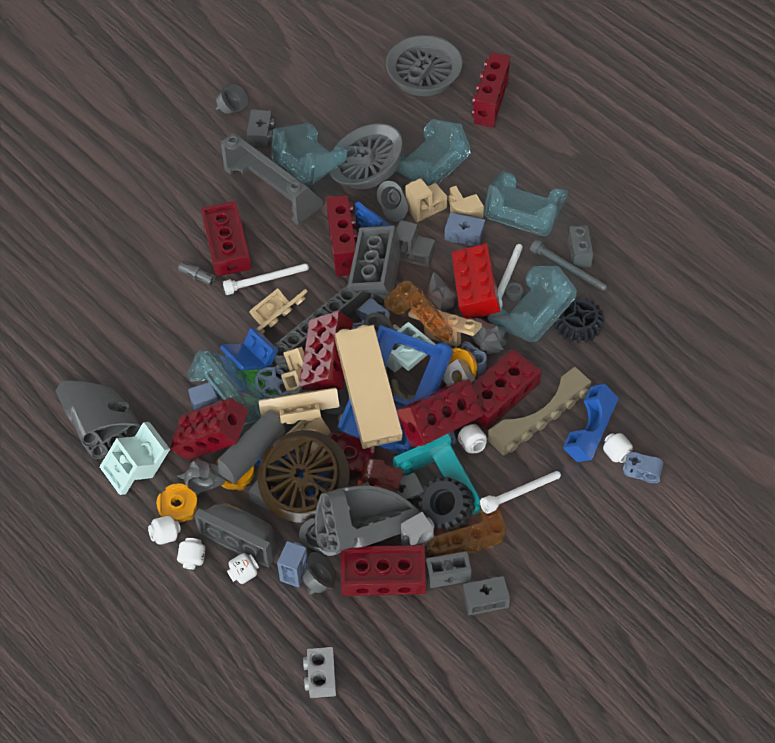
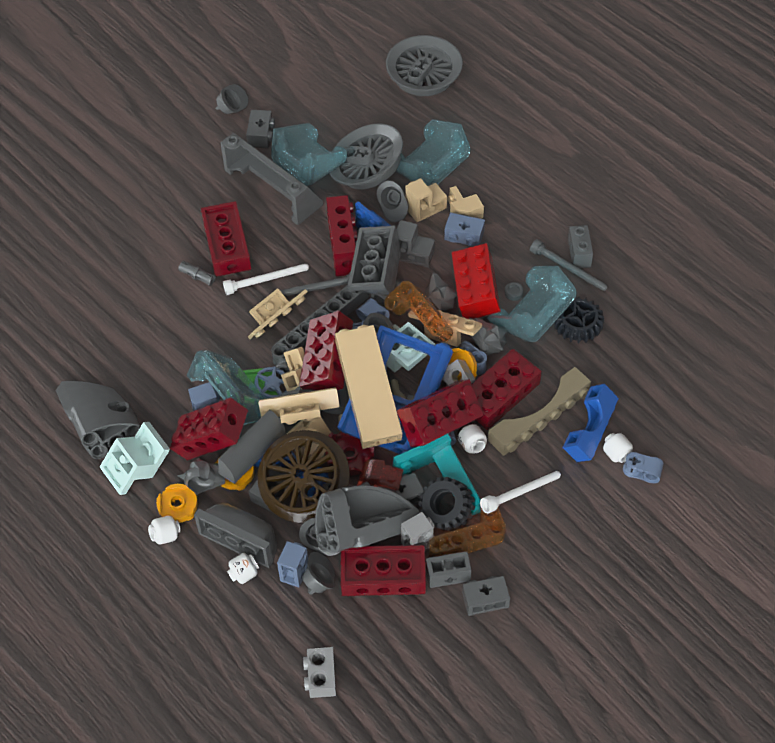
white head [177,538,206,570] -> none
blue bracket [220,328,278,371] -> none
dark red brick [472,52,511,128] -> none
clear light blue windscreen [484,171,569,236] -> none
white piece [497,244,523,313] -> none
none -> dark grey piece [280,272,350,297]

